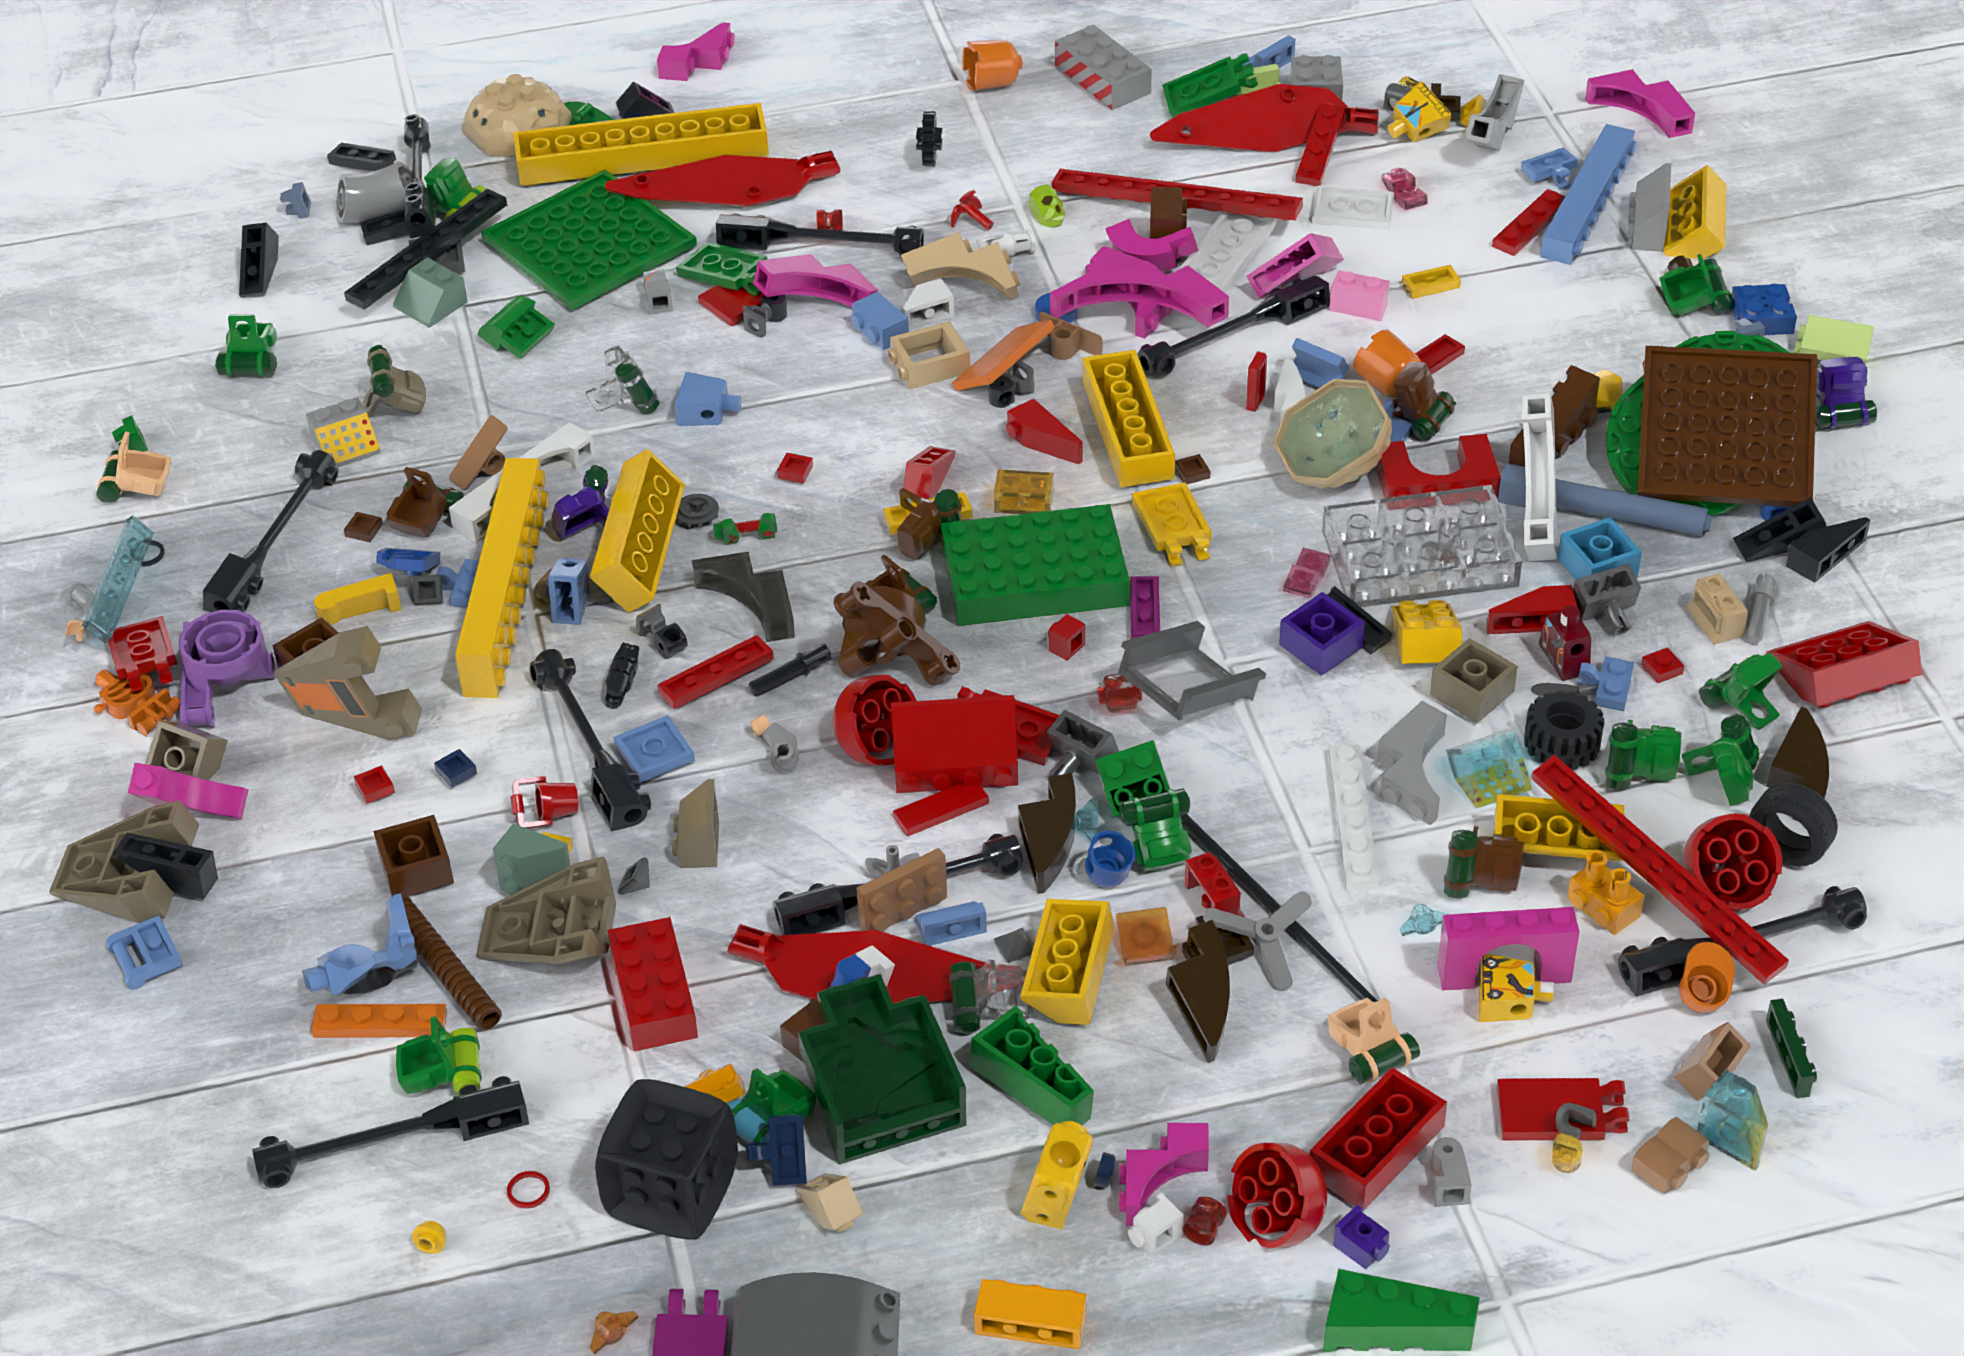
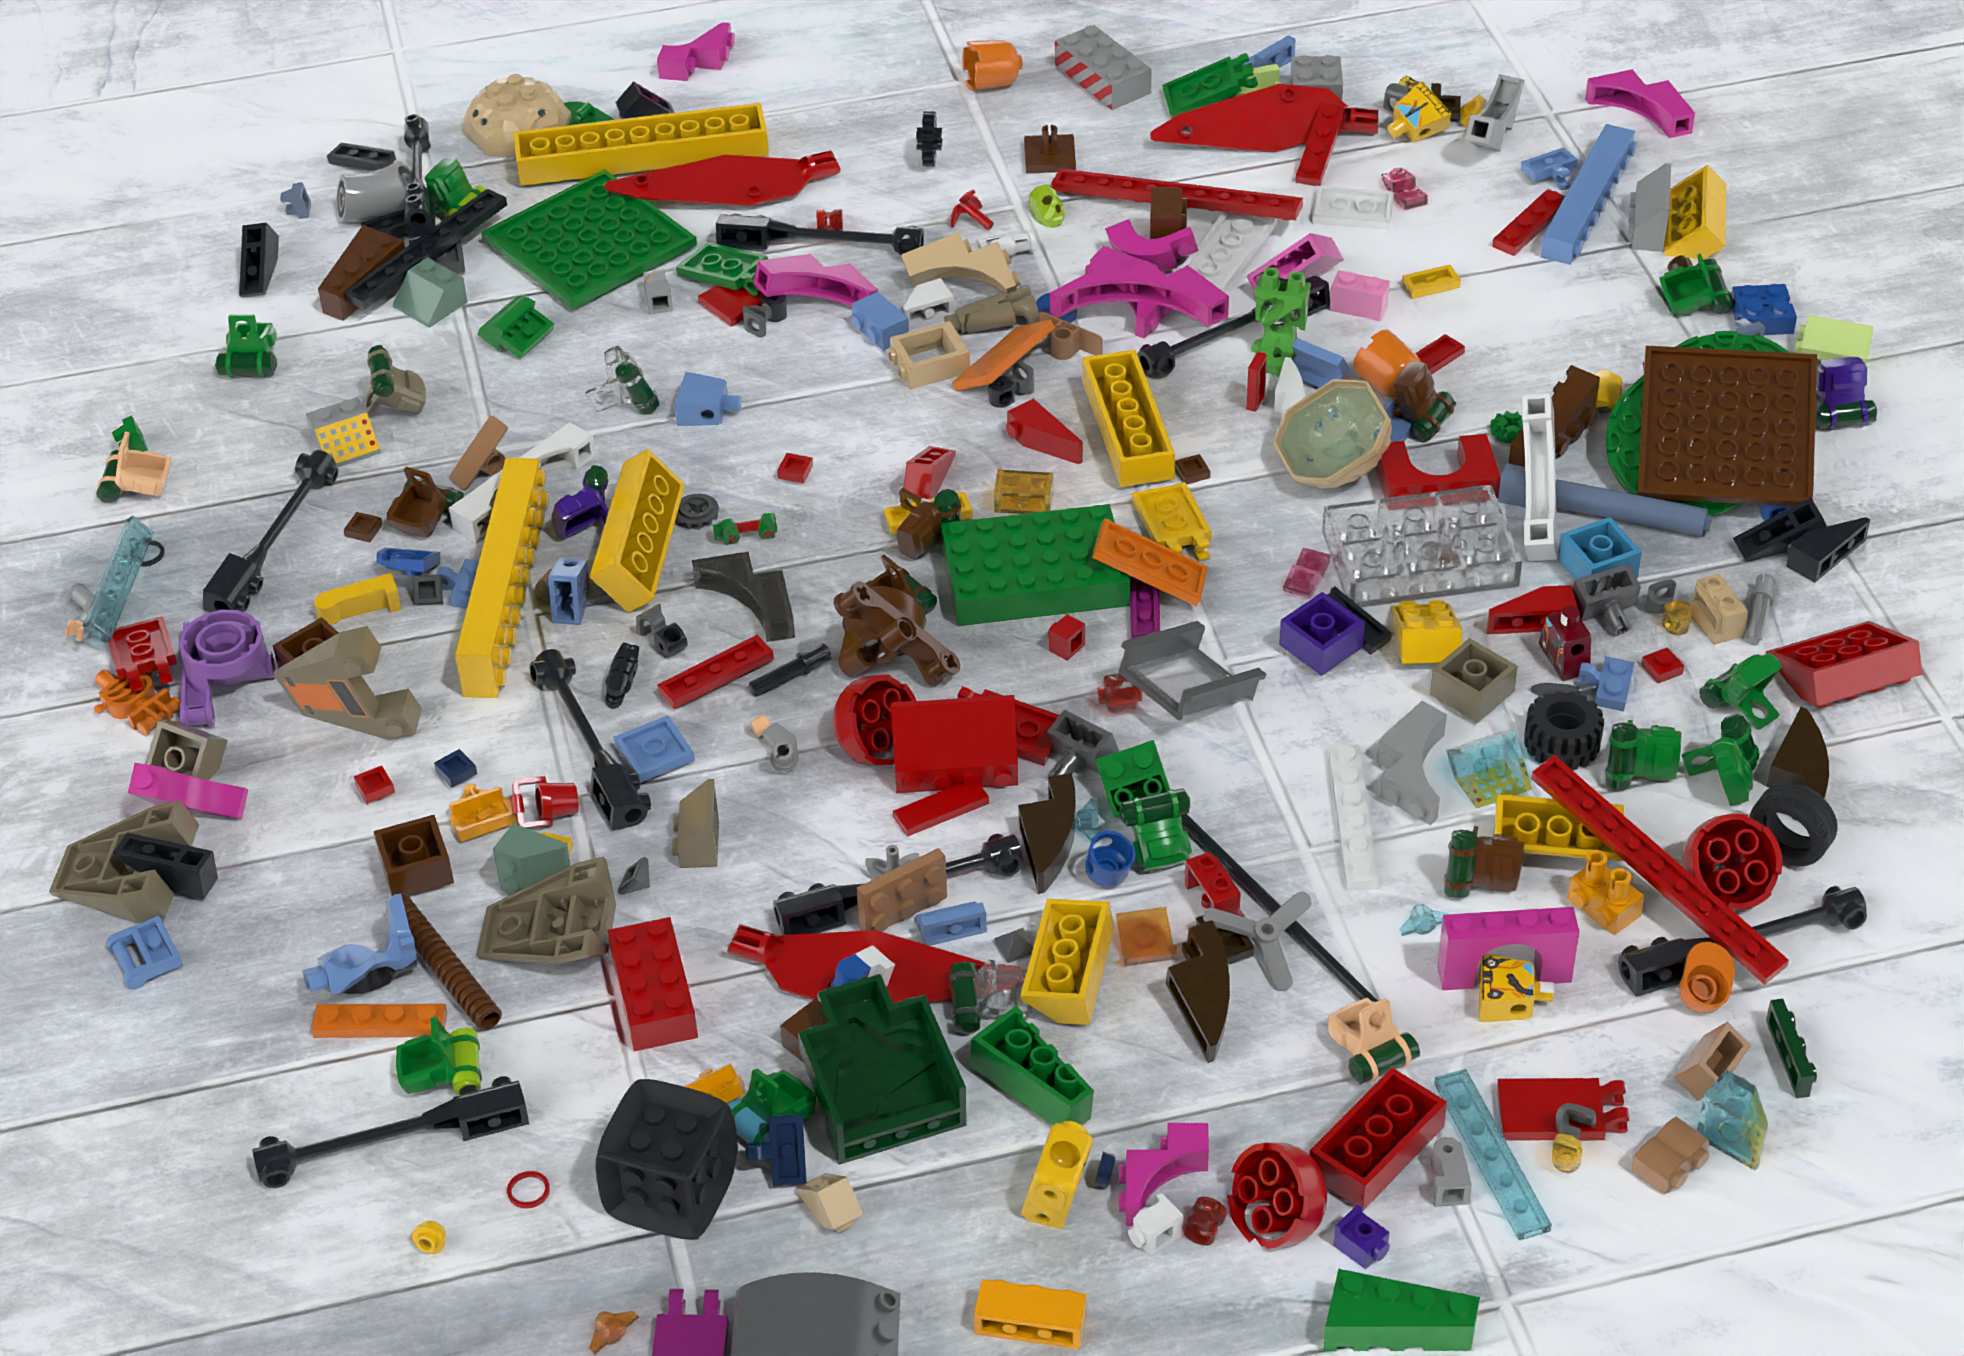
none -> reddish brown wedge [318,225,405,321]
none -> light orange slope [449,783,517,843]
none -> dark tan piece [944,285,1039,333]
none -> reddish brown tile [1024,125,1076,174]
none -> orange tile [1092,518,1208,607]
none -> bright green hips [1251,267,1311,377]
none -> clear light blue tile [1434,1069,1552,1241]
none -> green gear [1490,410,1523,444]
none -> leg [1645,579,1693,636]

